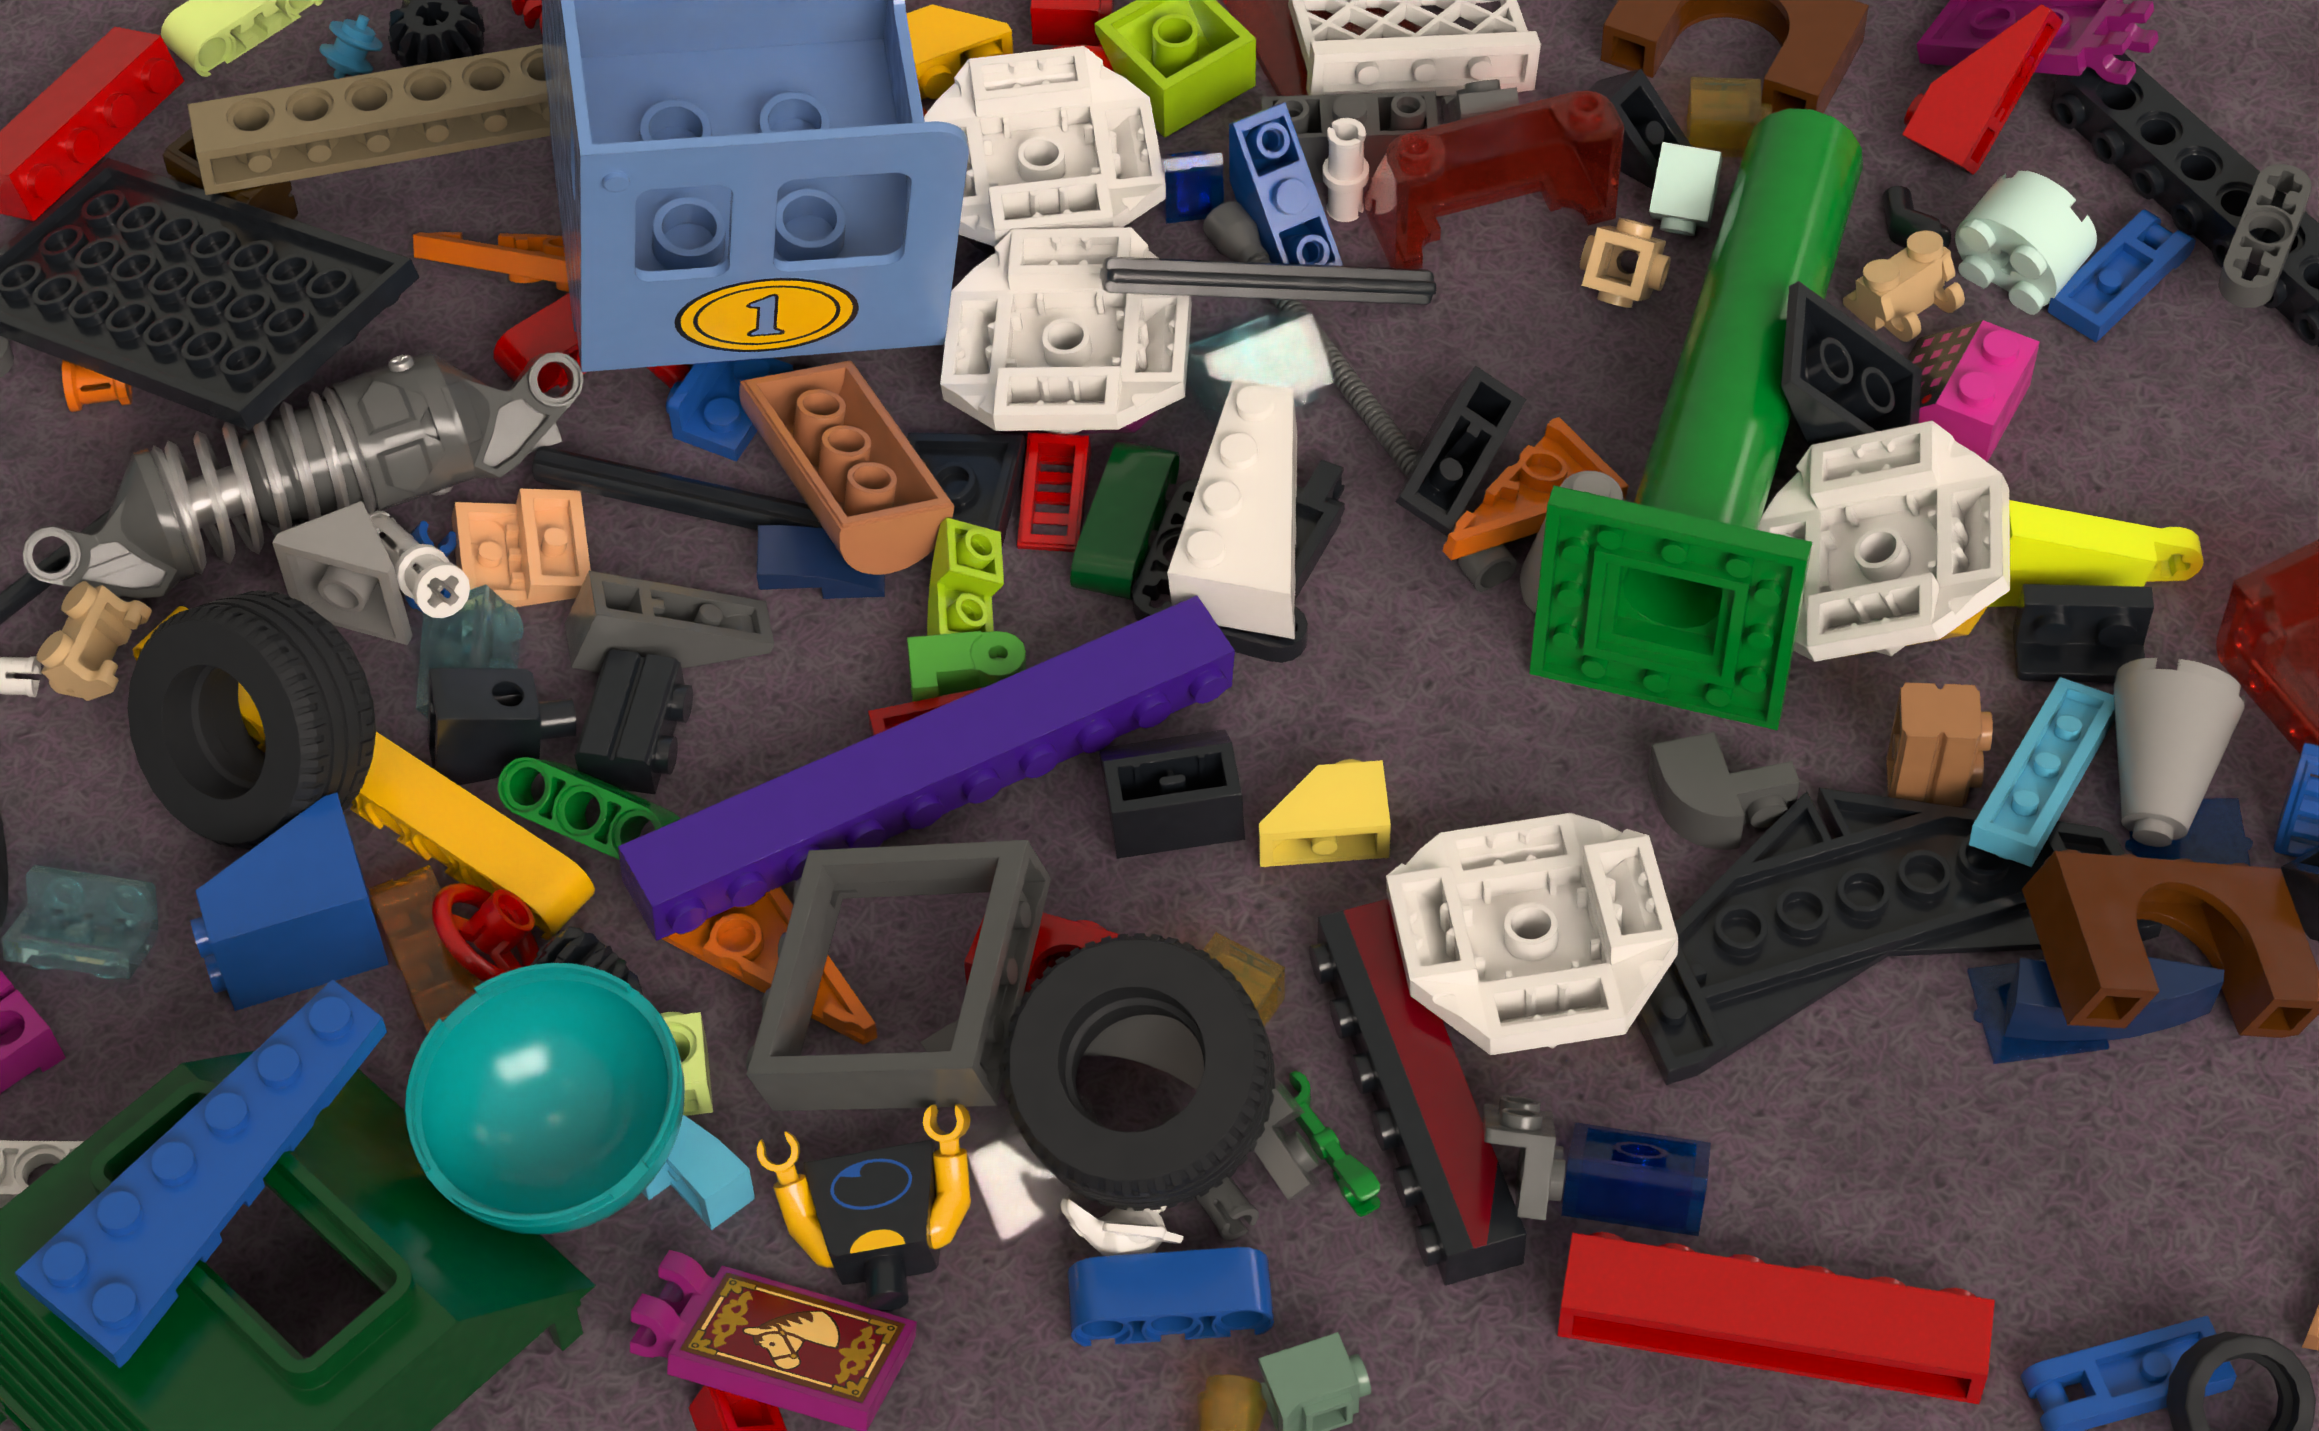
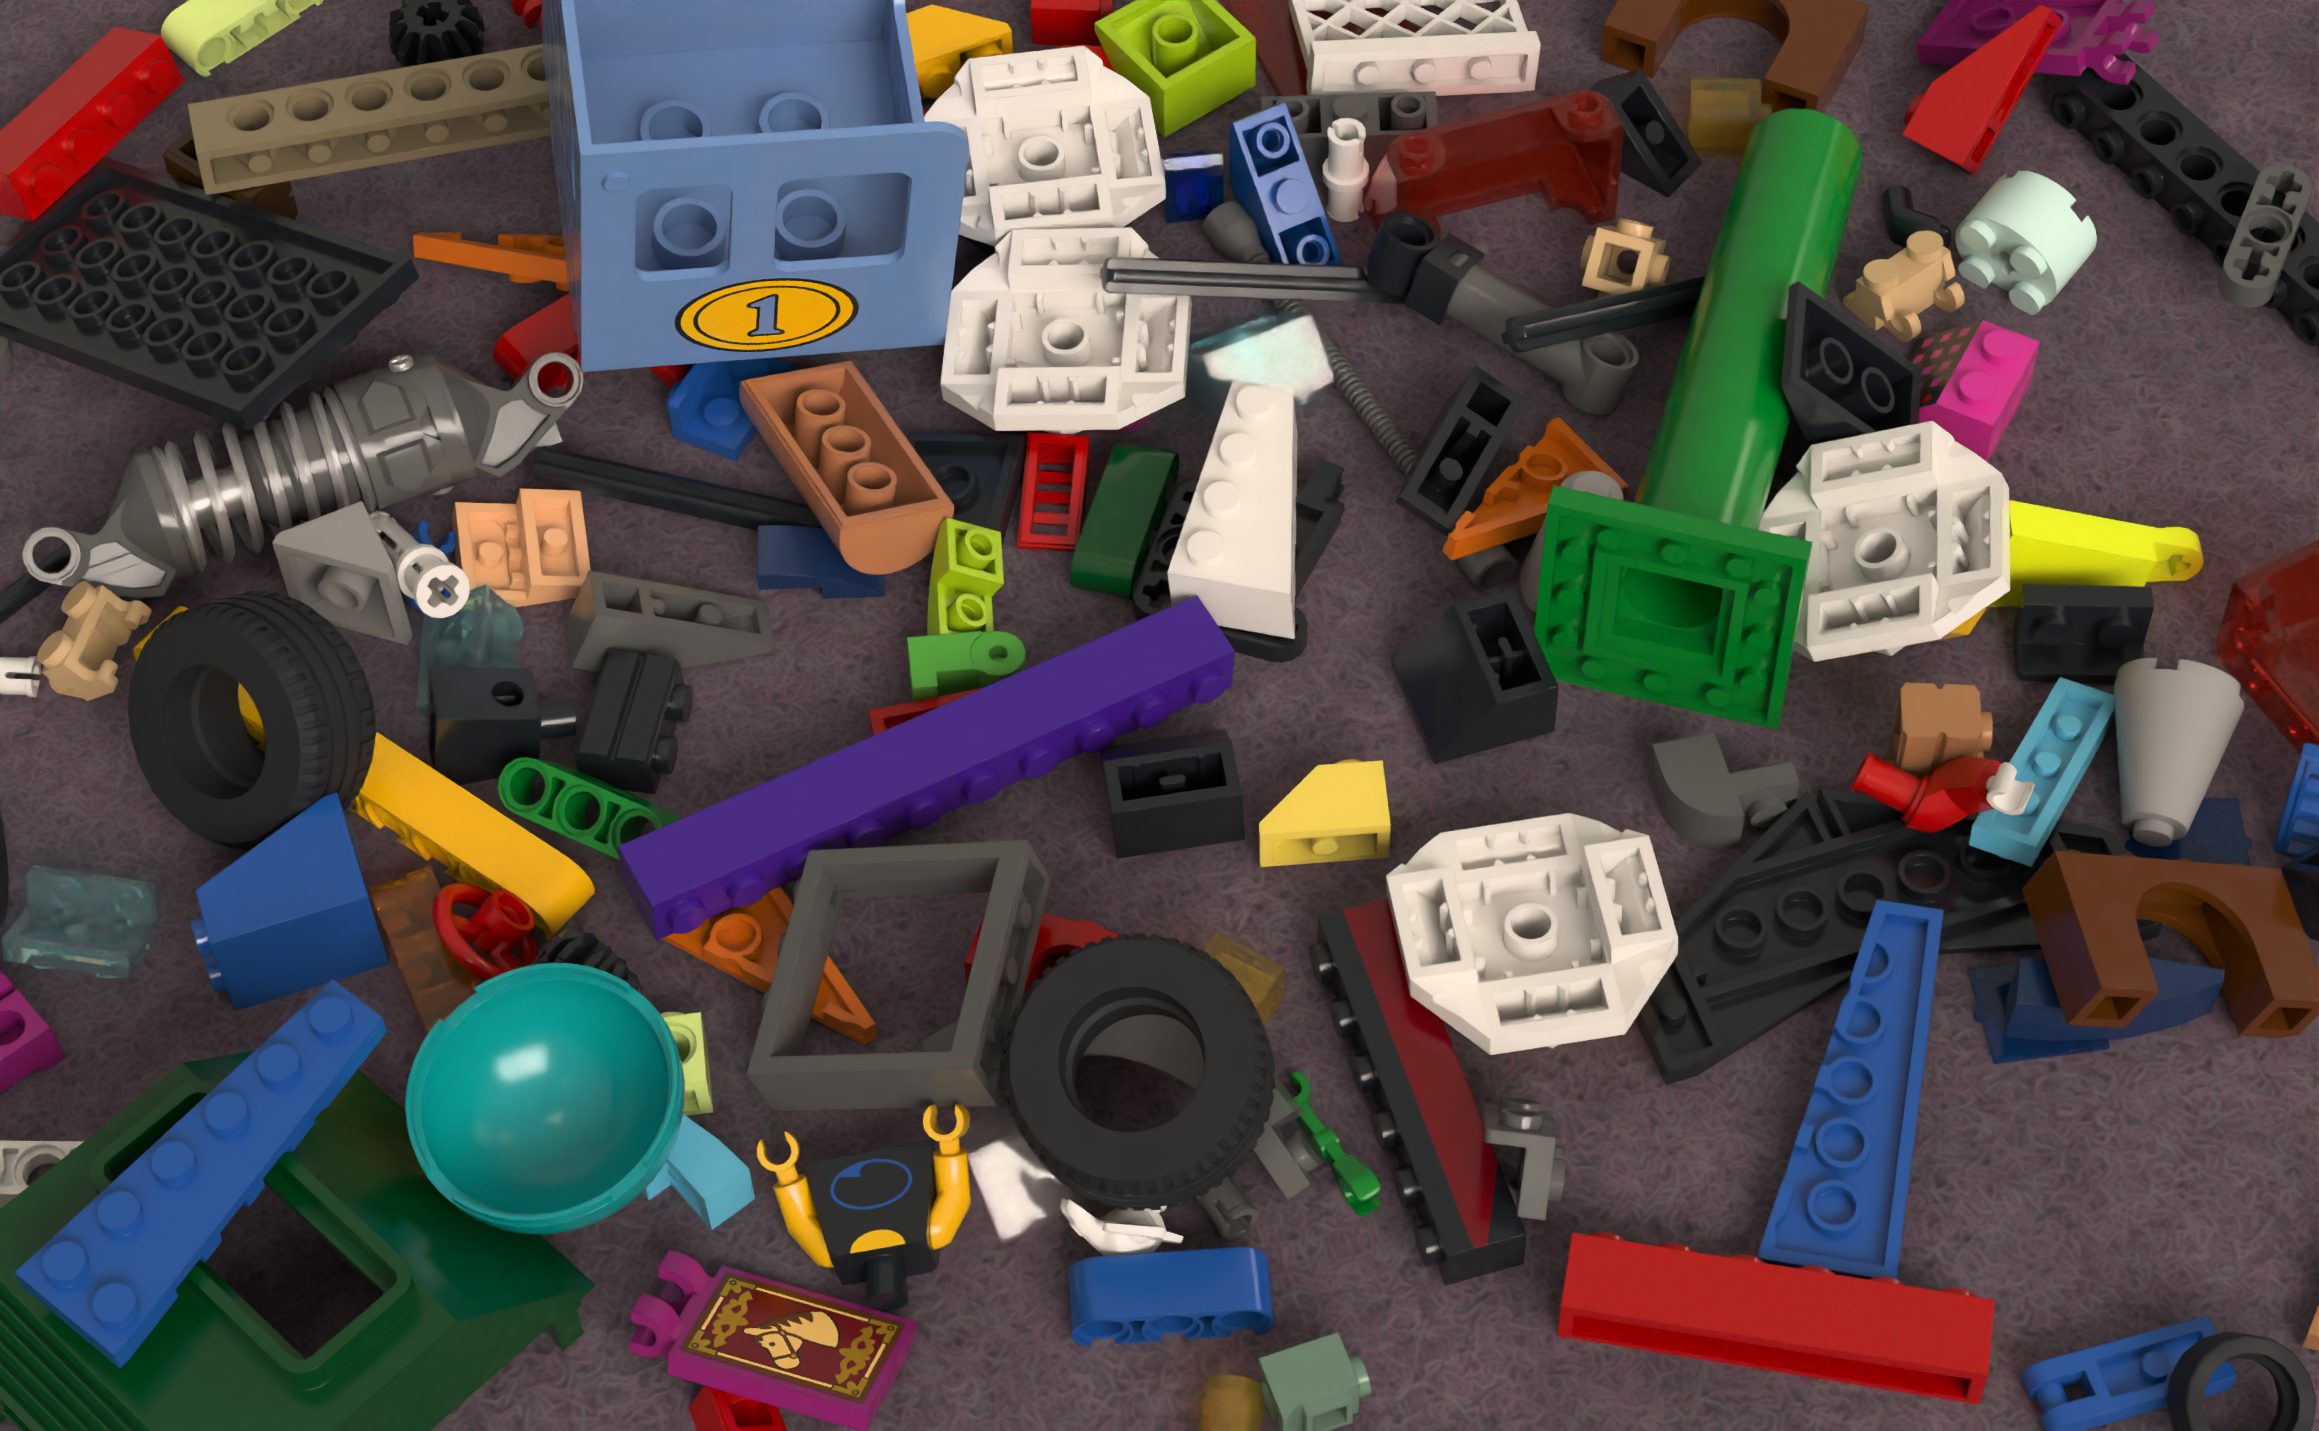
orange bush [62,360,132,412] -> none
dark azure wheel [319,15,383,79] -> none
dark grey hinge [1441,79,1519,132] -> none
clear blue slope [1561,1122,1711,1236] -> none
light aqua brick [1649,142,1723,236] -> none
blue plate [2048,209,2196,343] -> none
none -> piece [1364,211,1639,415]
none -> black slope [1392,589,1559,764]
none -> black axle [1501,276,1705,353]
none -> blue wing [1758,900,1944,1279]
none -> red arm [1850,751,2035,833]

